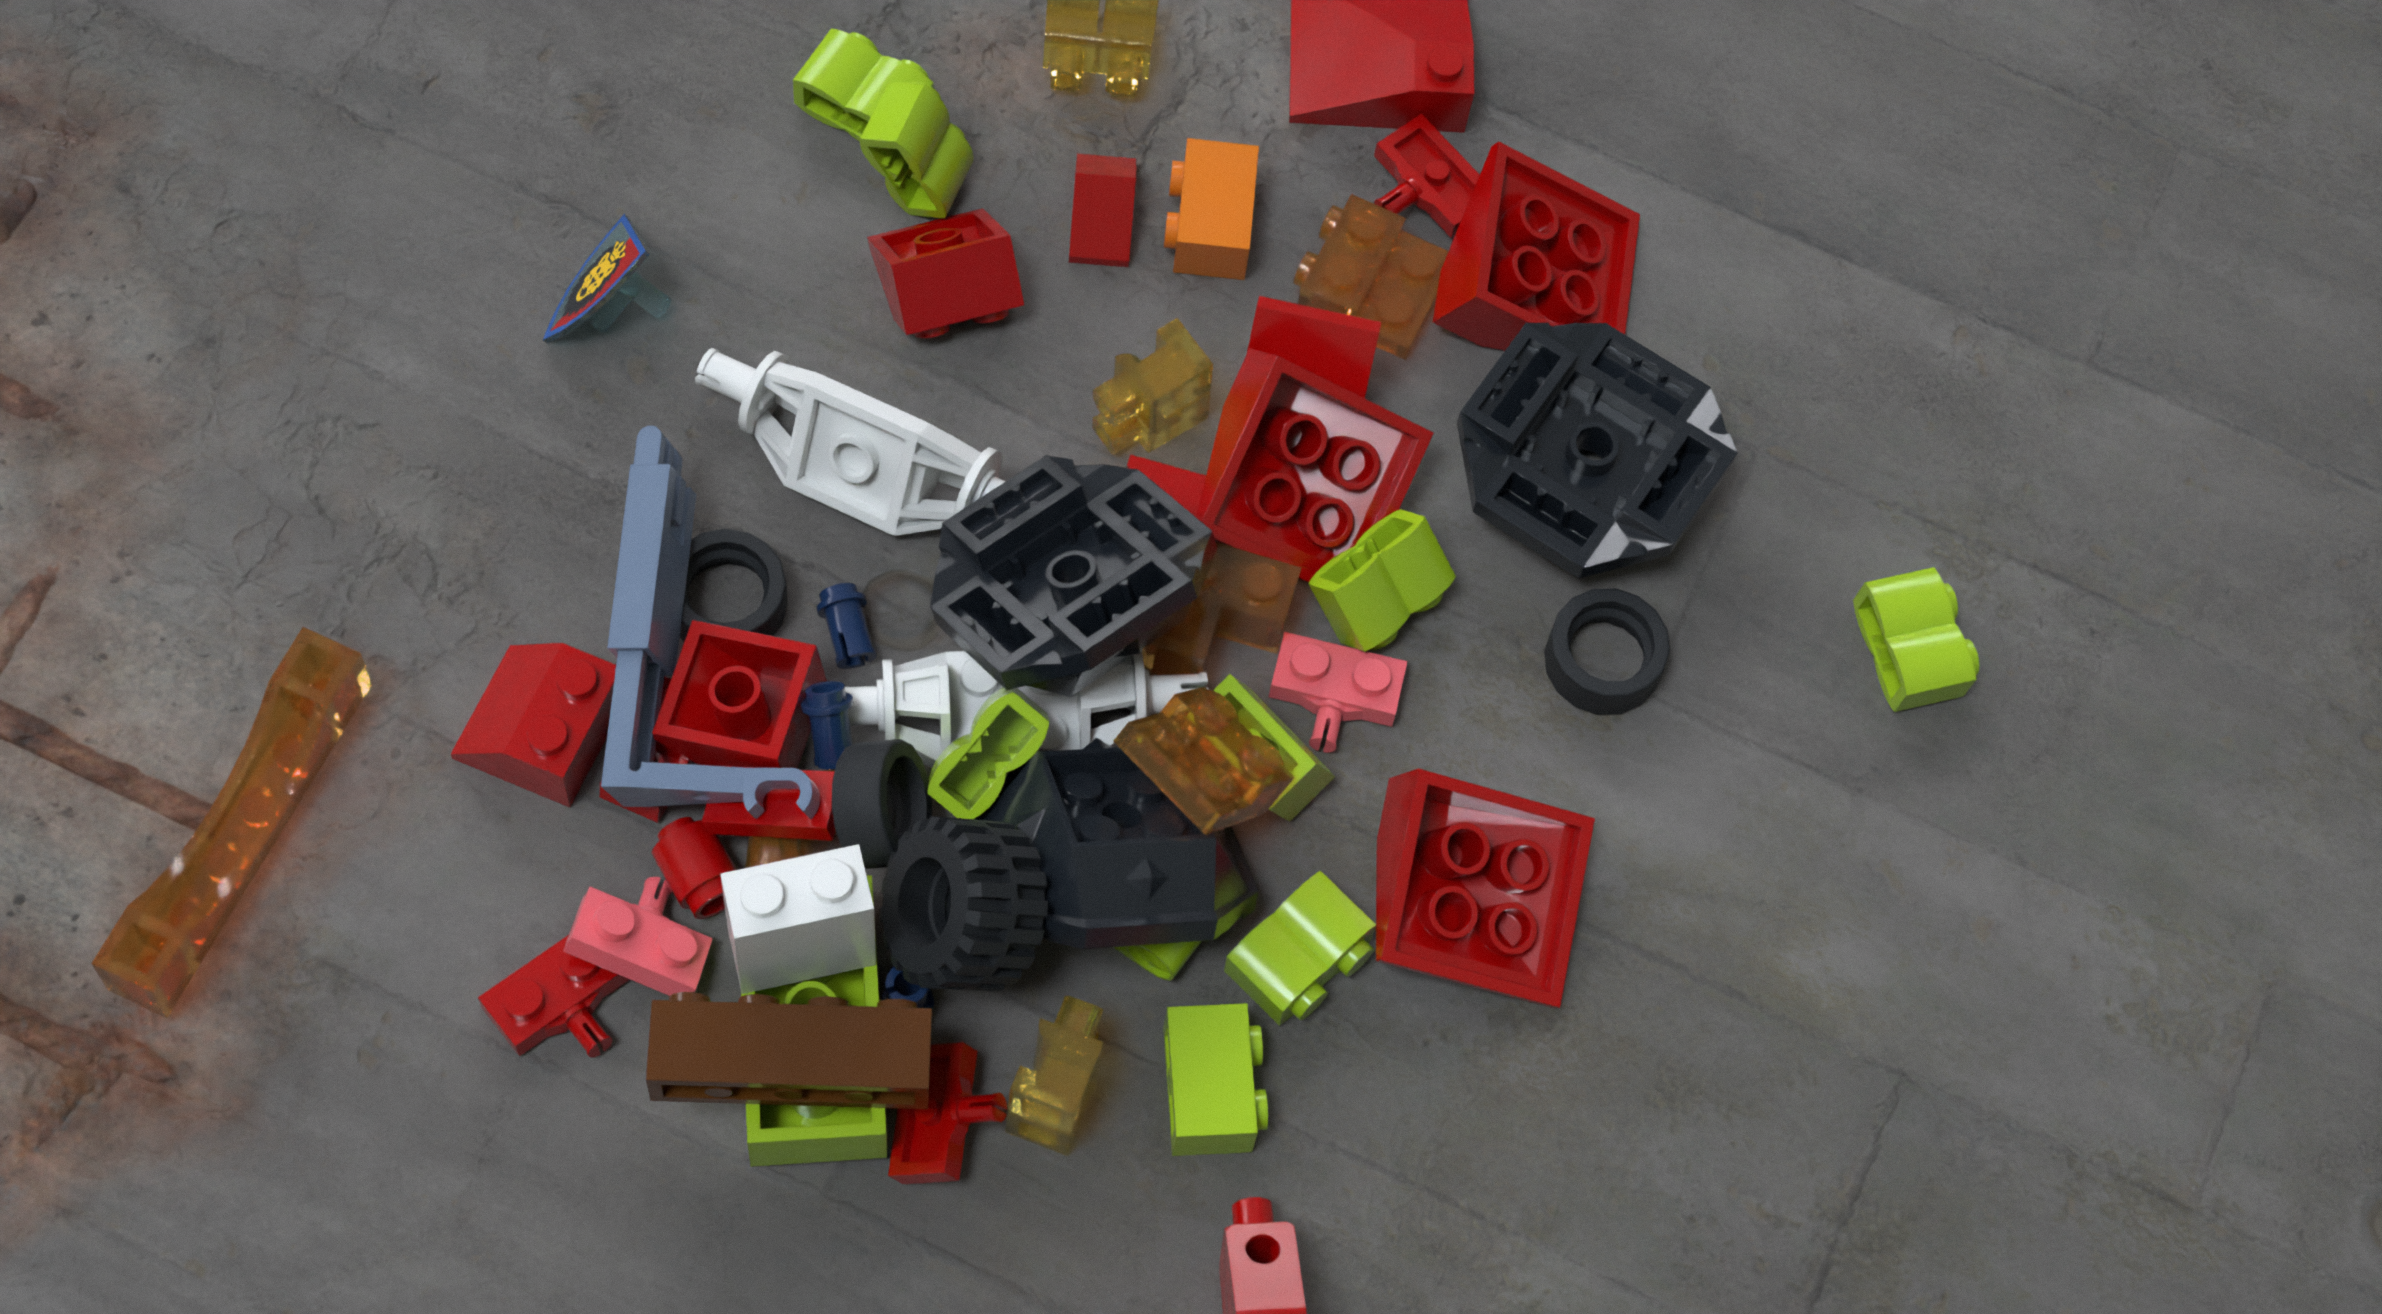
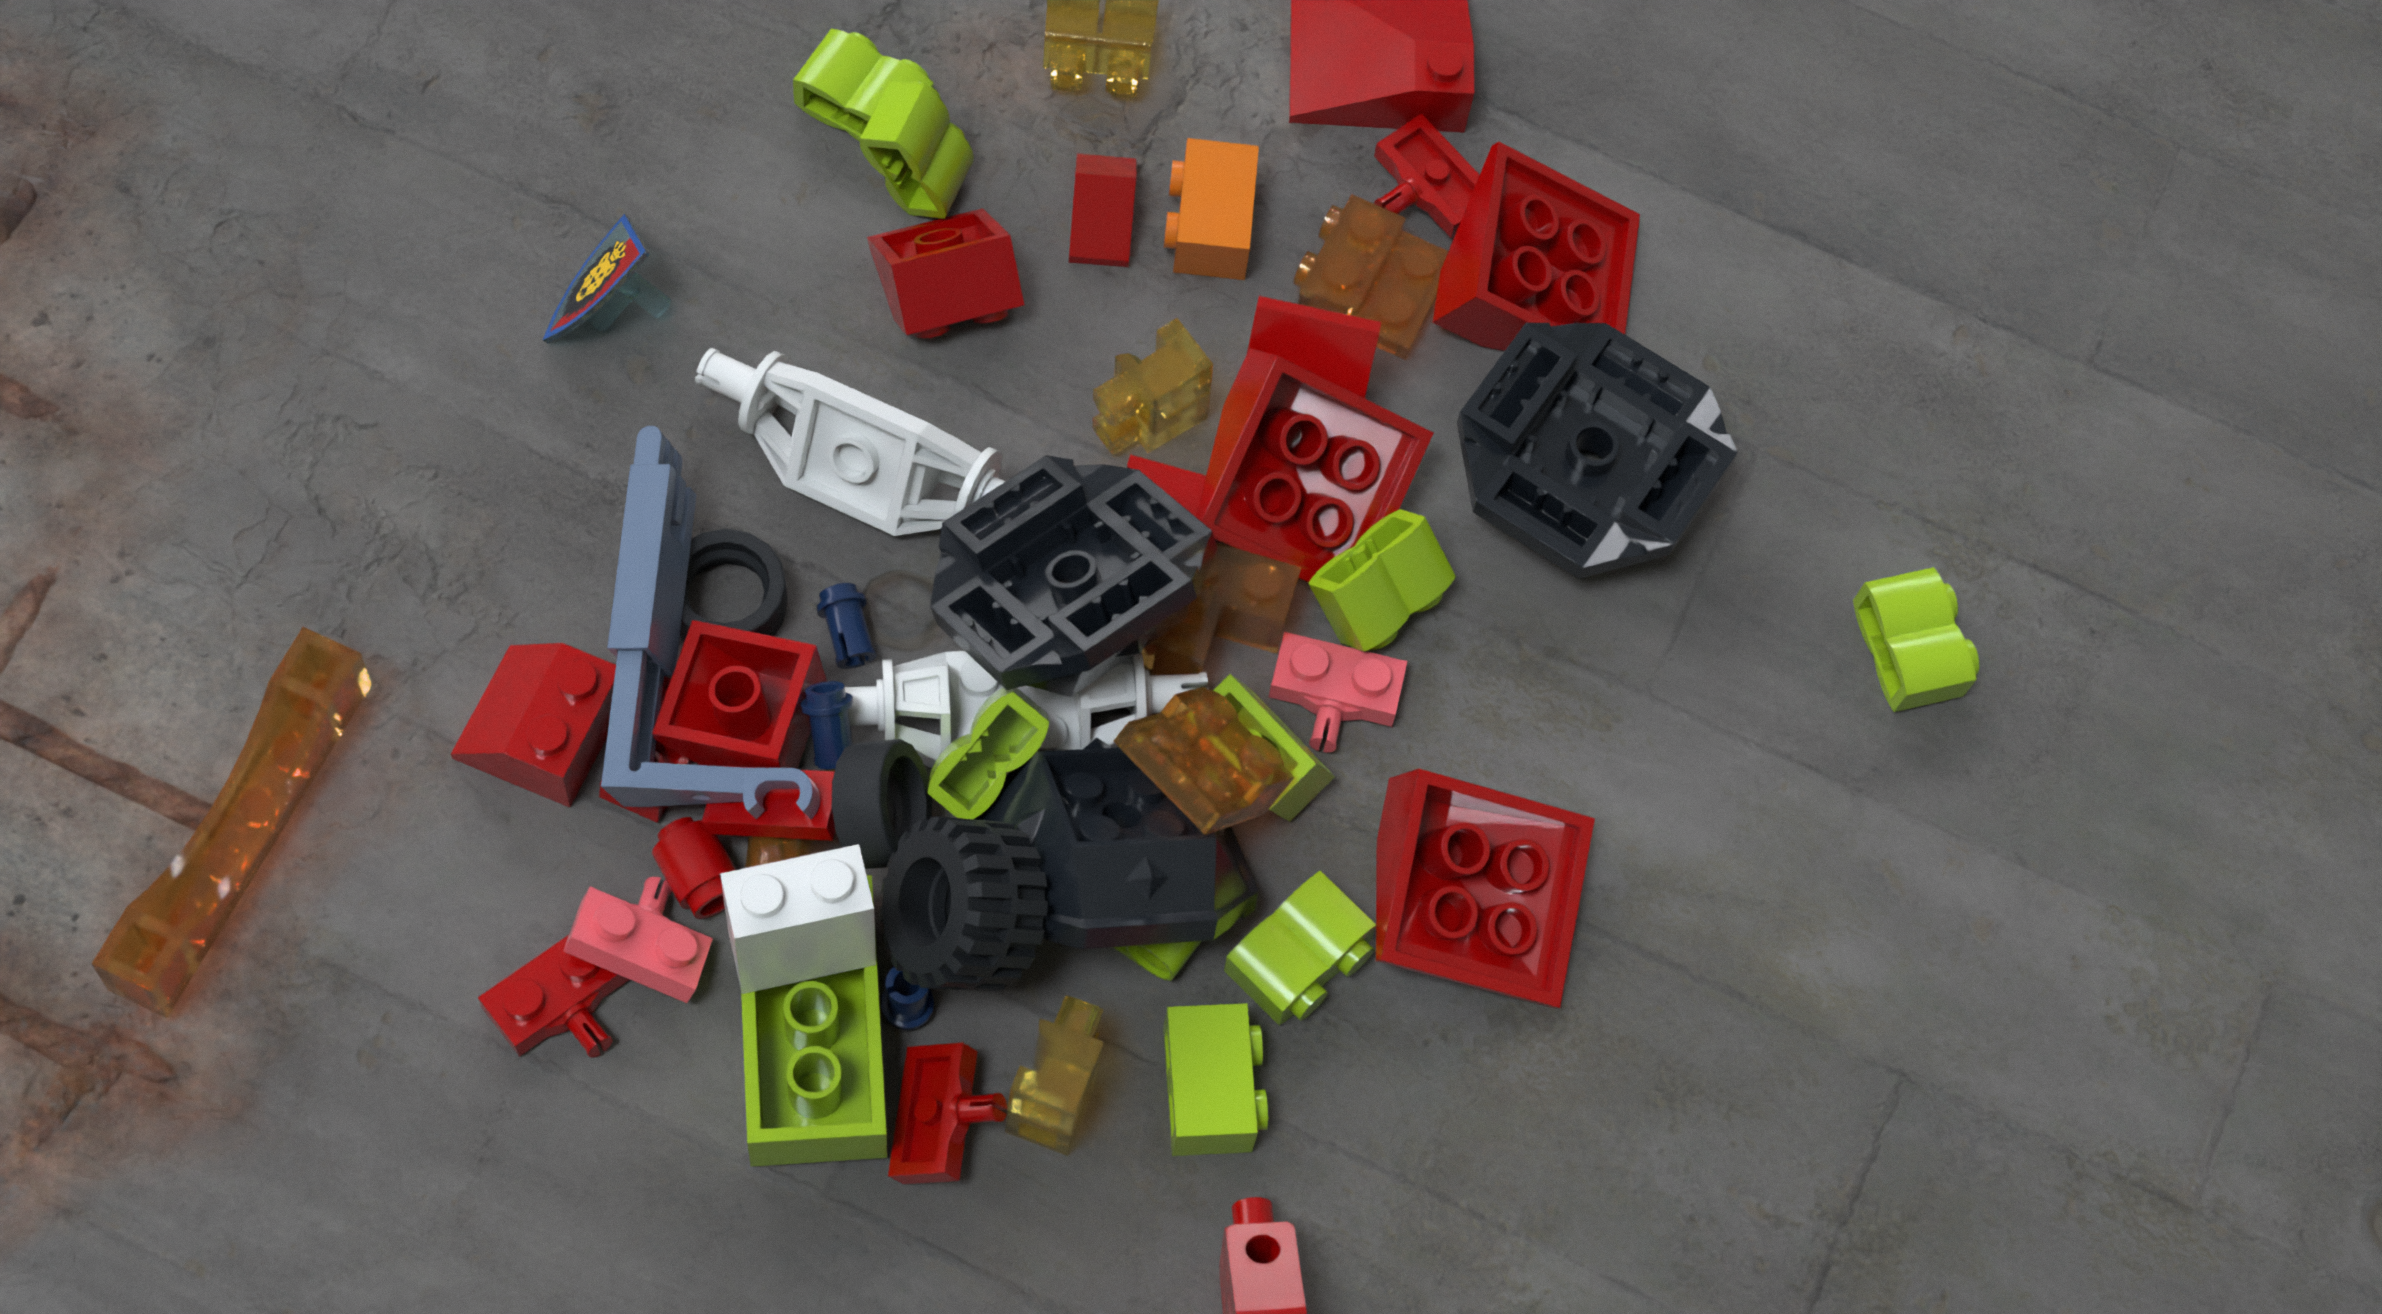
reddish brown brick [646,992,932,1109] -> none
black tyre [1544,588,1670,715] -> none

